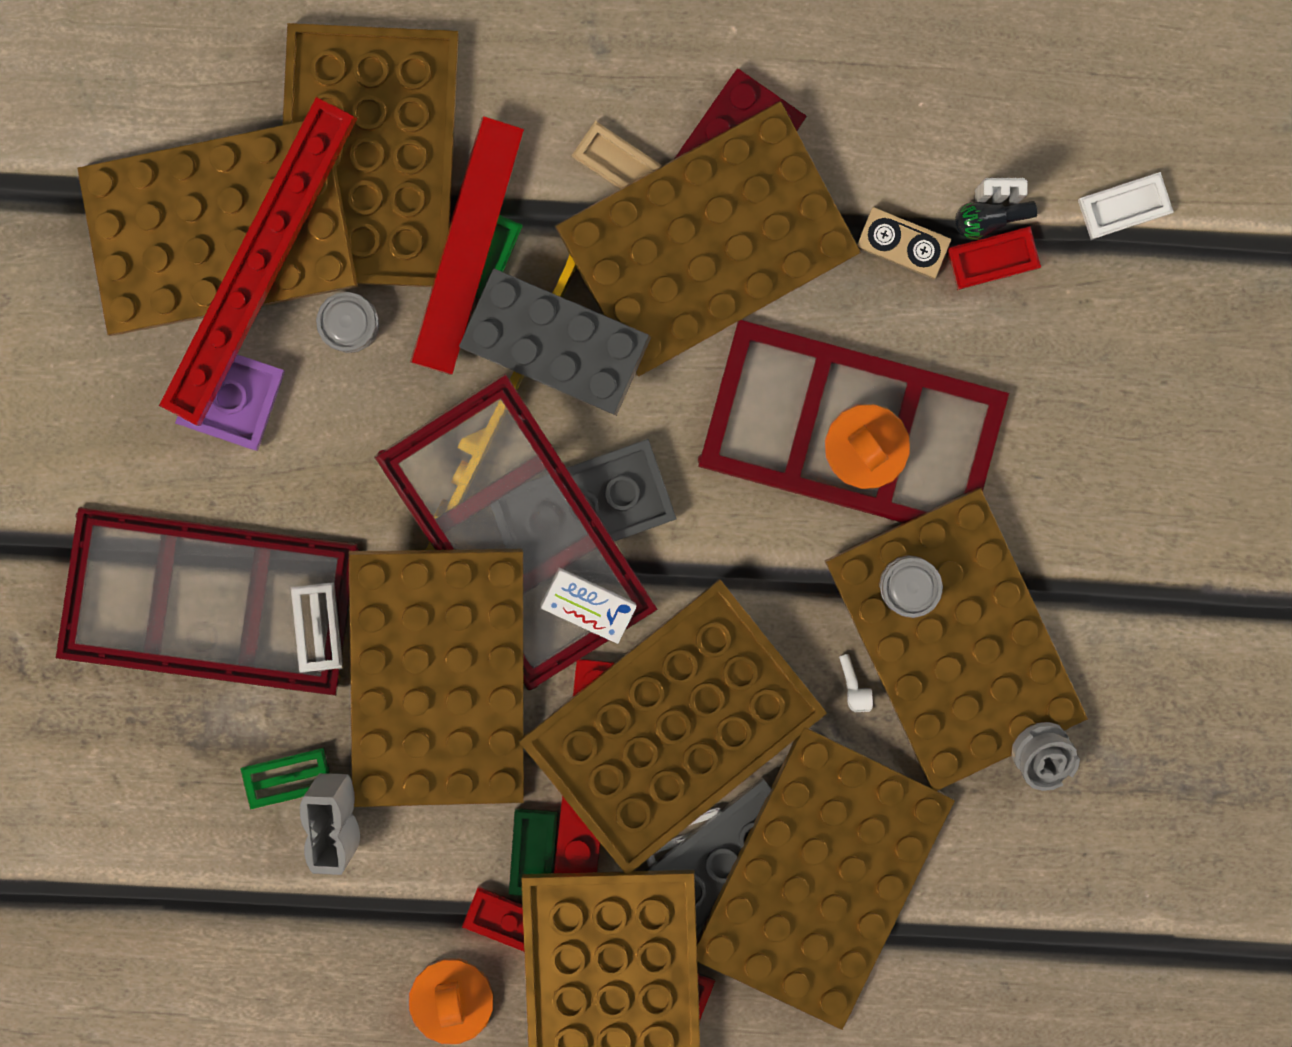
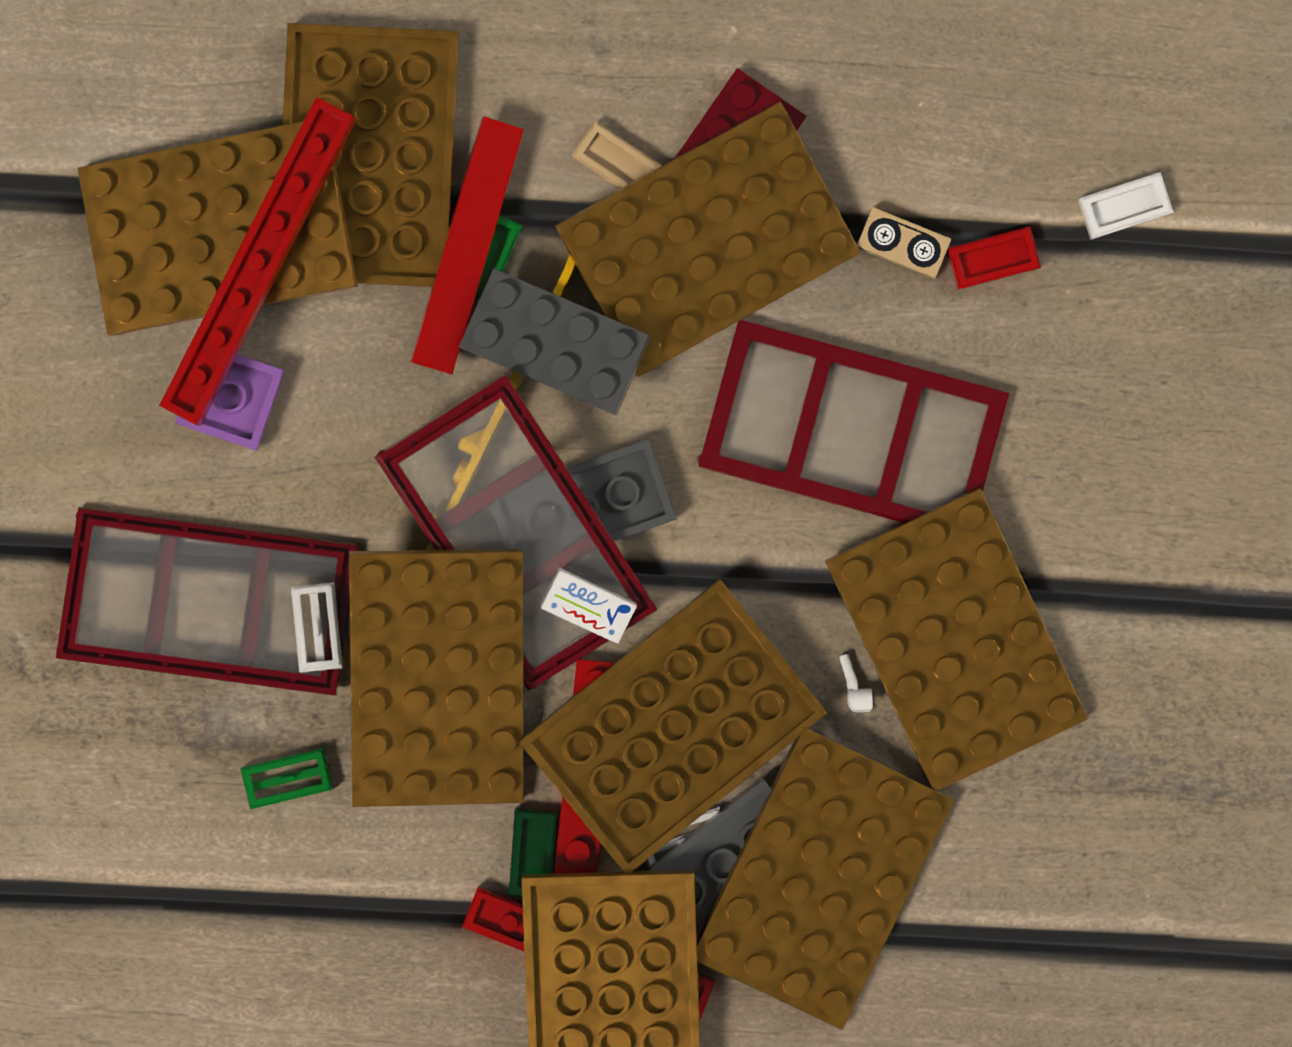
light grey brick [300,773,360,875] -> none
light grey wheel [316,292,380,353] -> none
orange tile [409,958,494,1044] -> none
orange tile [825,404,910,489] -> none
light grey wheel [879,555,943,618] -> none
black piece [955,201,1037,239] -> none
white tile [975,178,1027,204] -> none
light grey wheel [1011,722,1080,791] -> none

